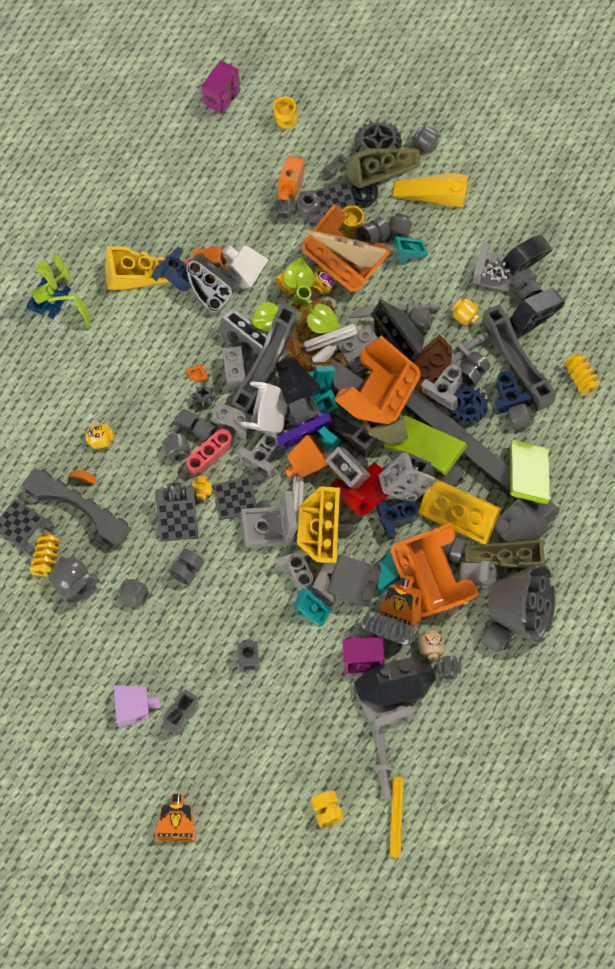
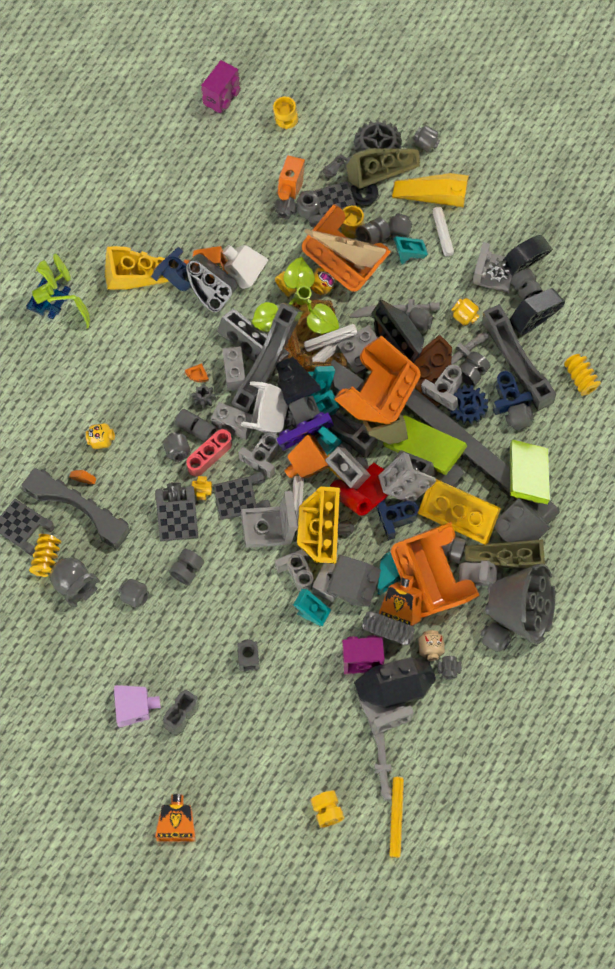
none -> white axle [433,207,454,256]

